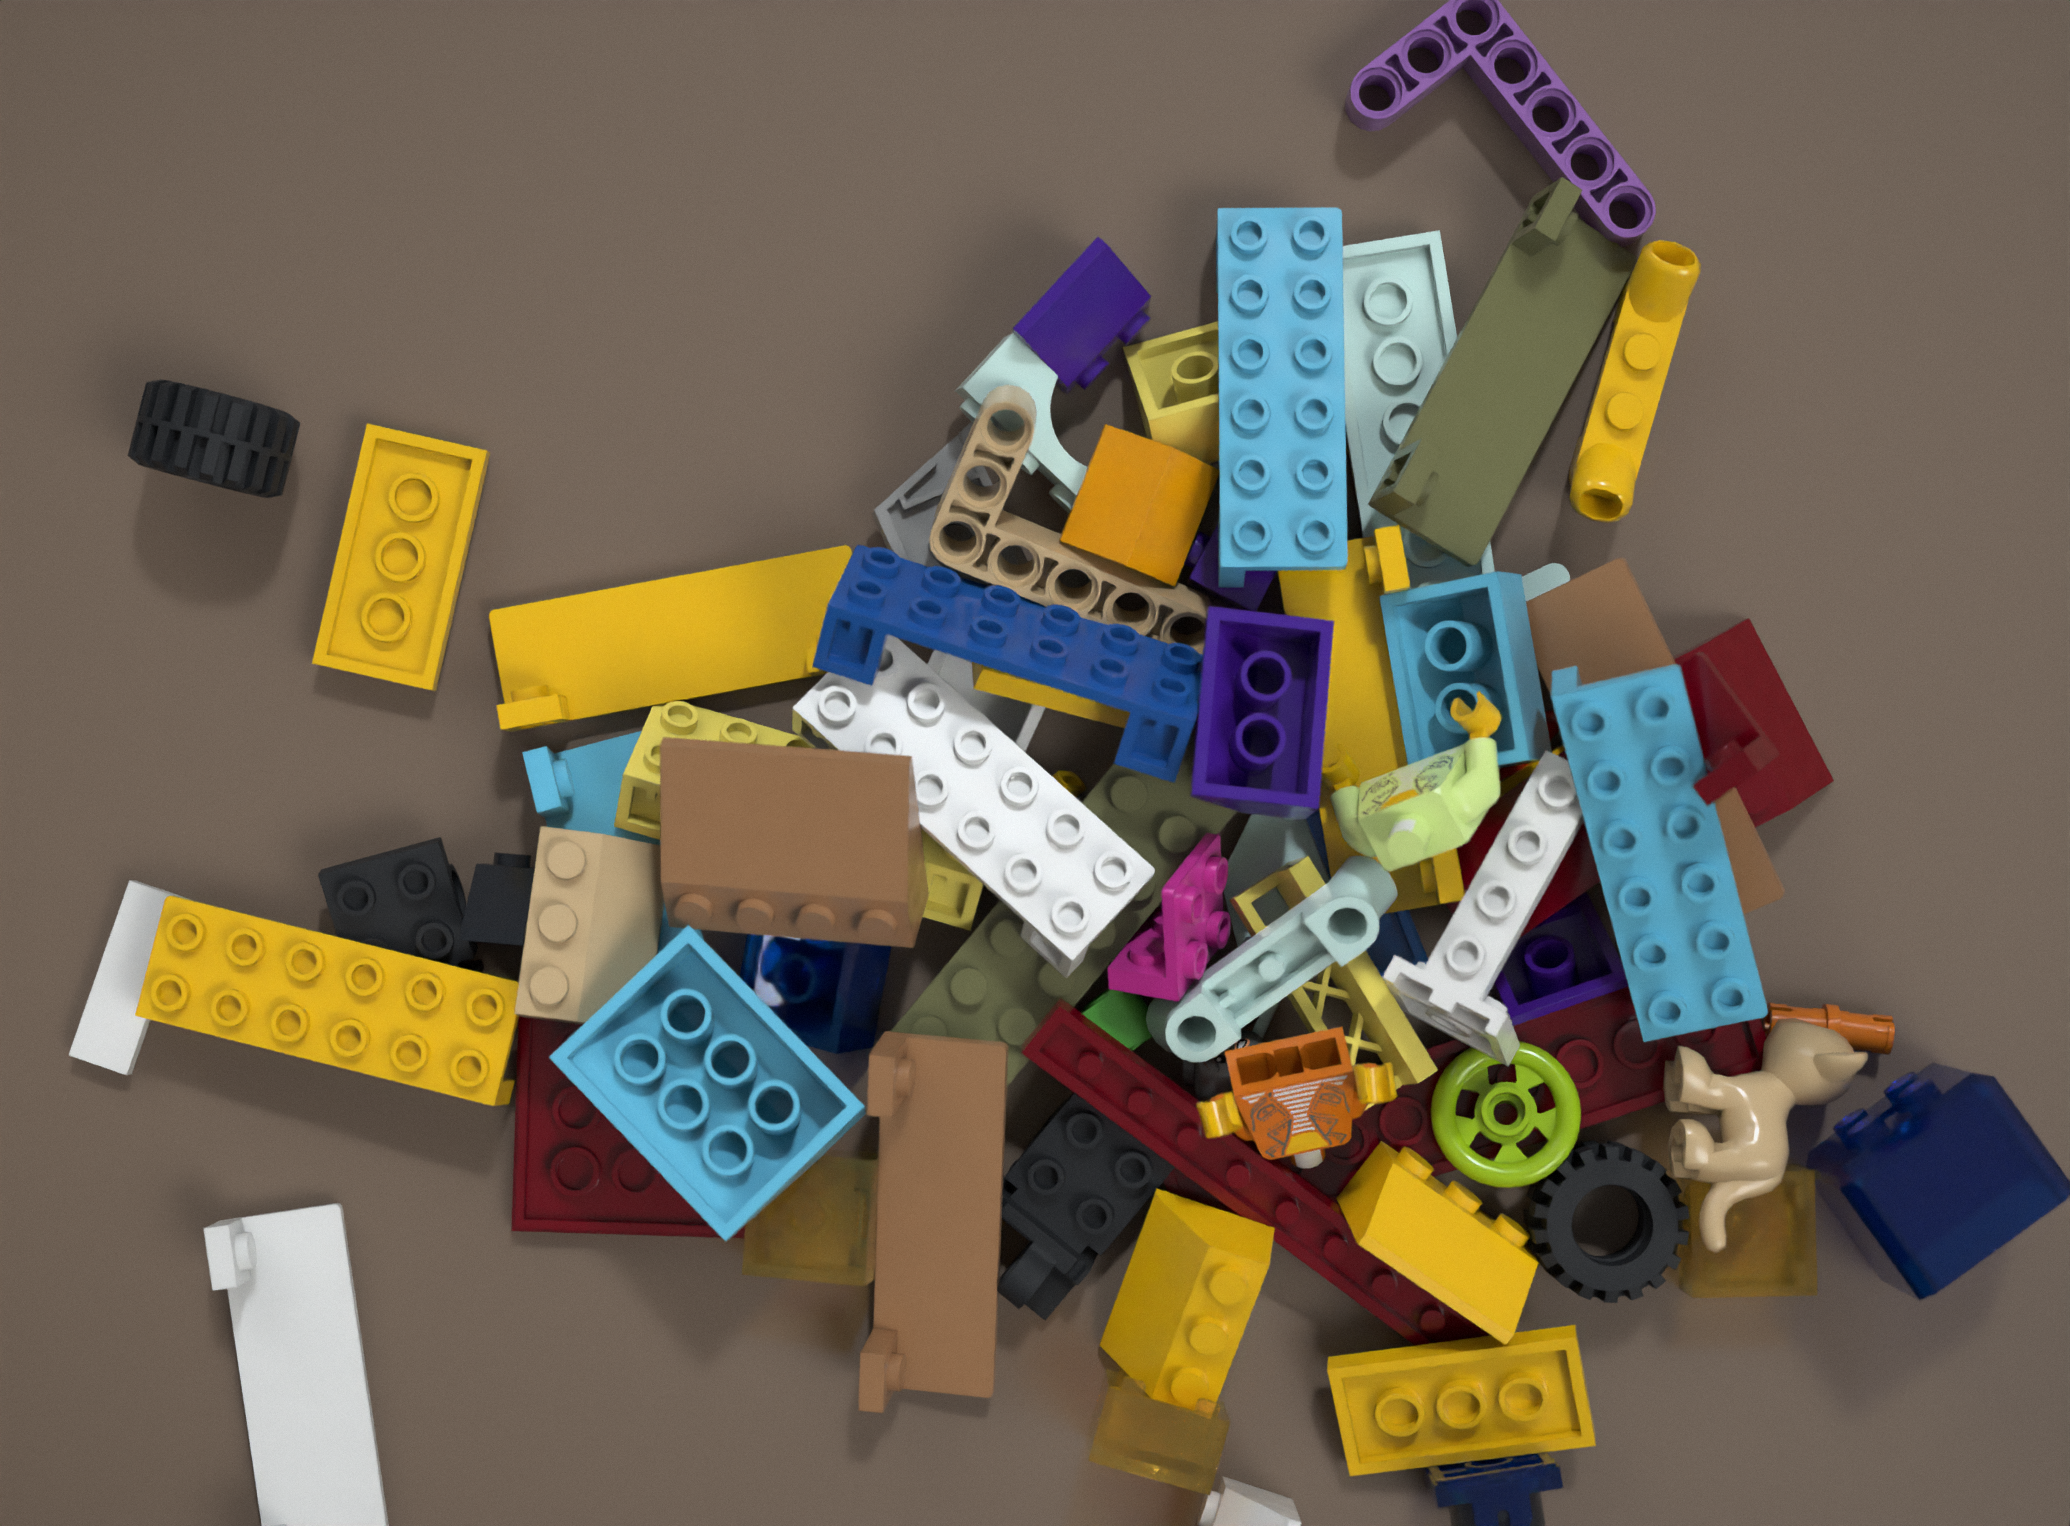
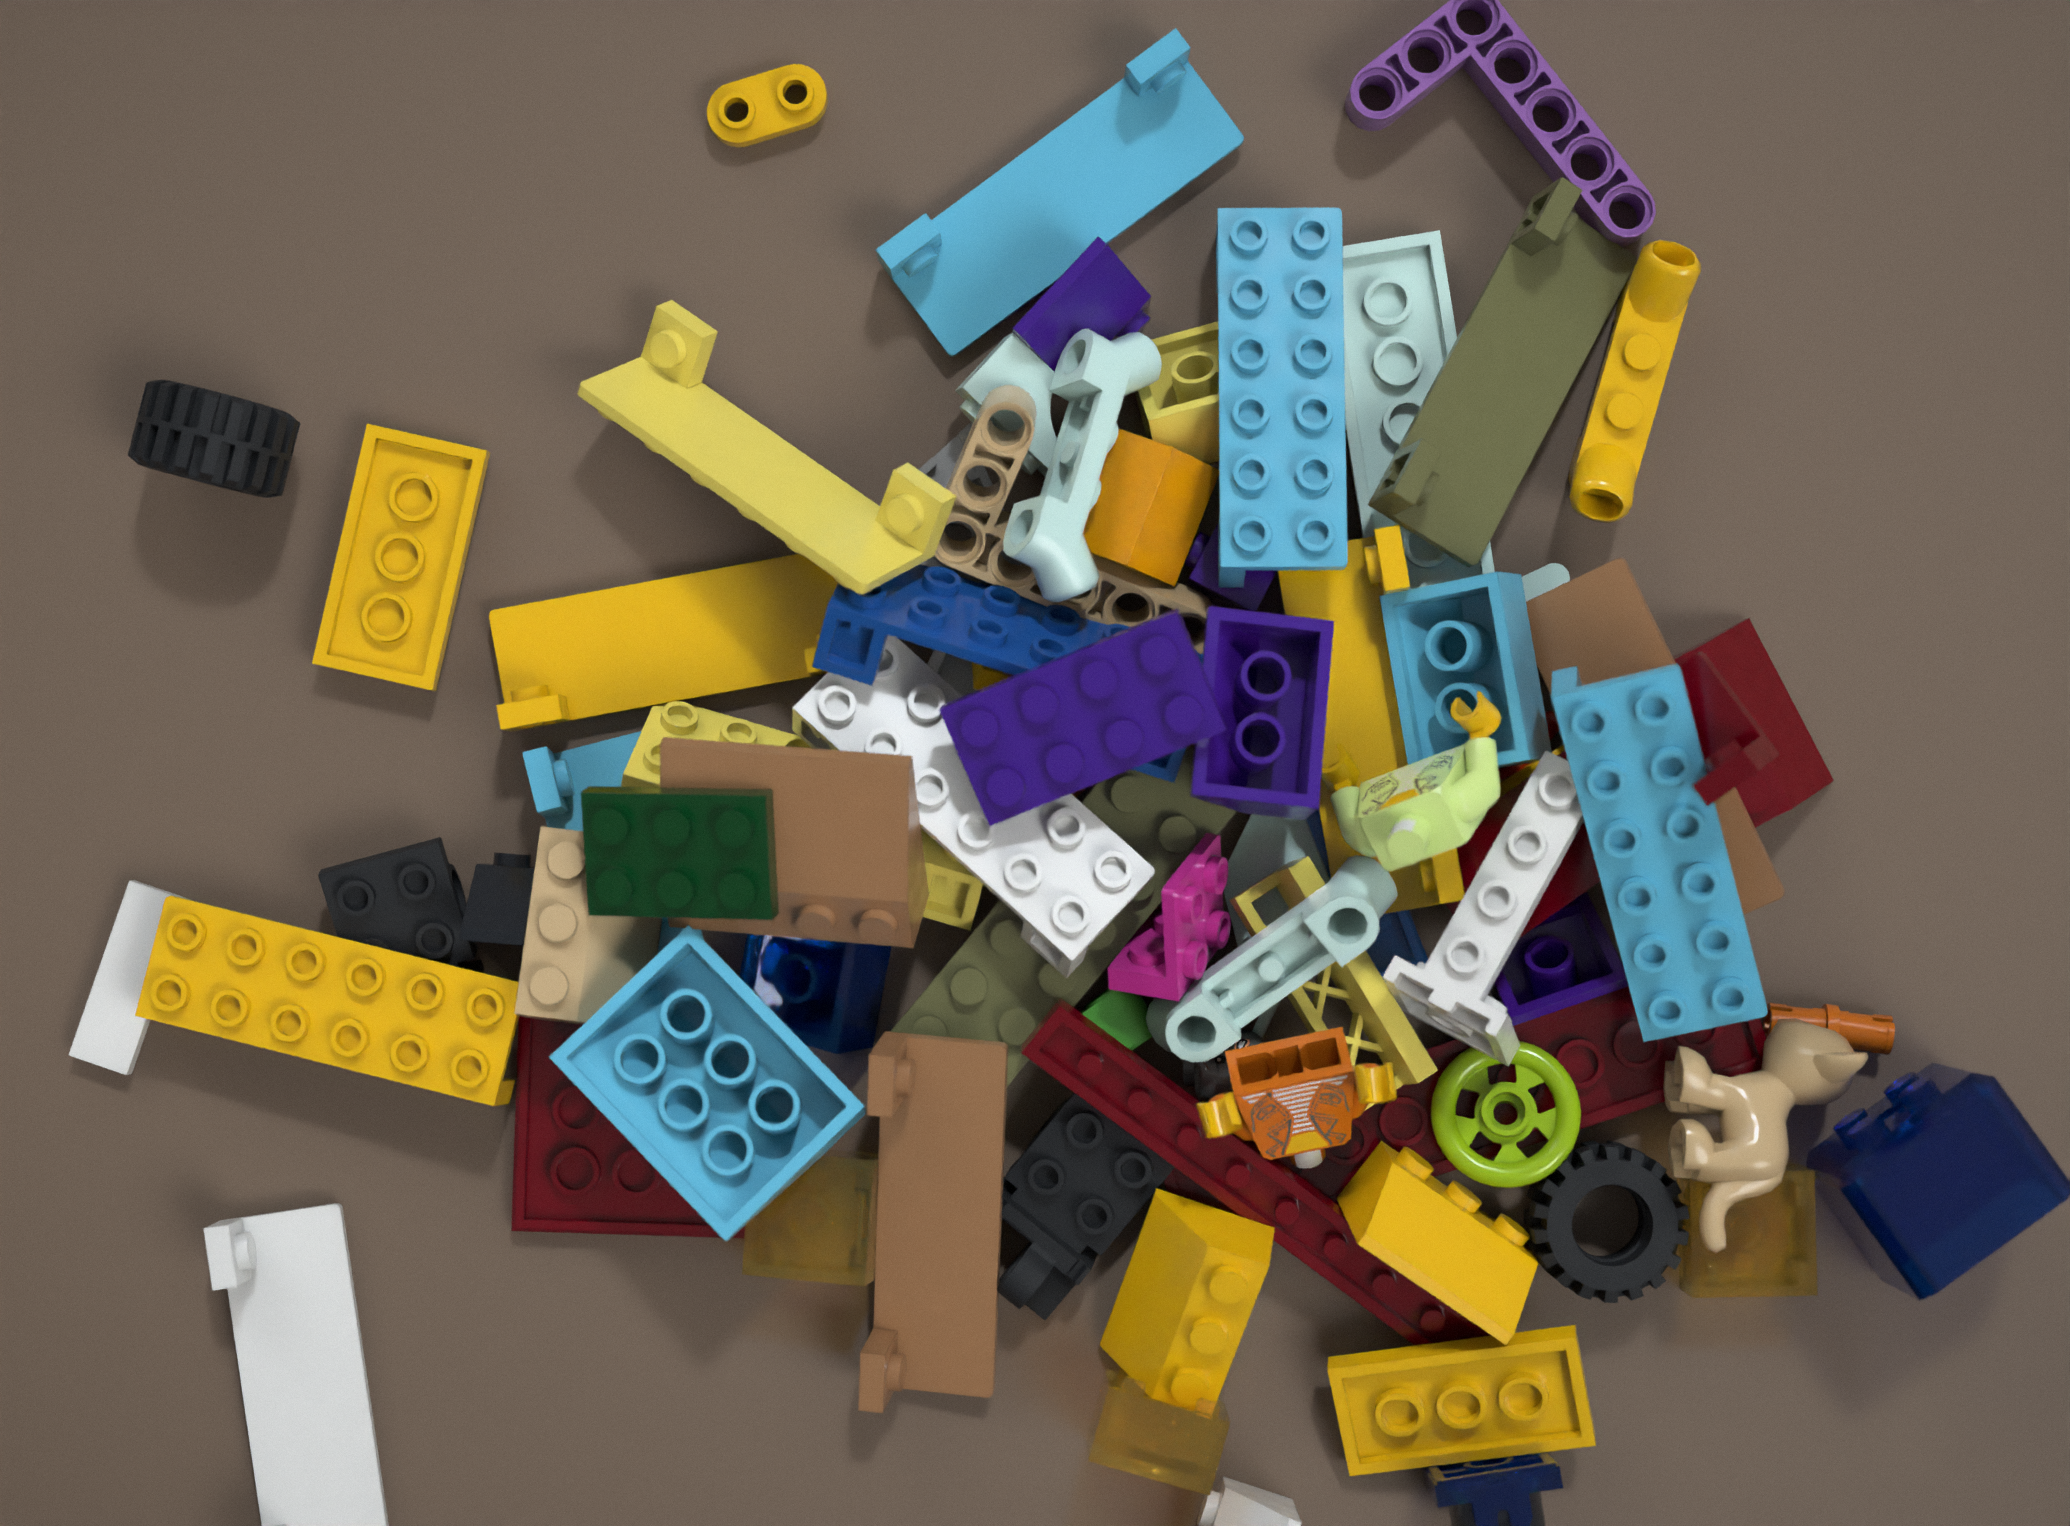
none -> light yellow bracket [577,300,957,594]
none -> dark green plate [581,786,779,920]
none -> yellow plate [707,64,828,147]
none -> medium azure bracket [876,28,1244,357]
none -> dark purple plate [939,608,1227,827]
none -> light aqua plate [1003,329,1162,602]

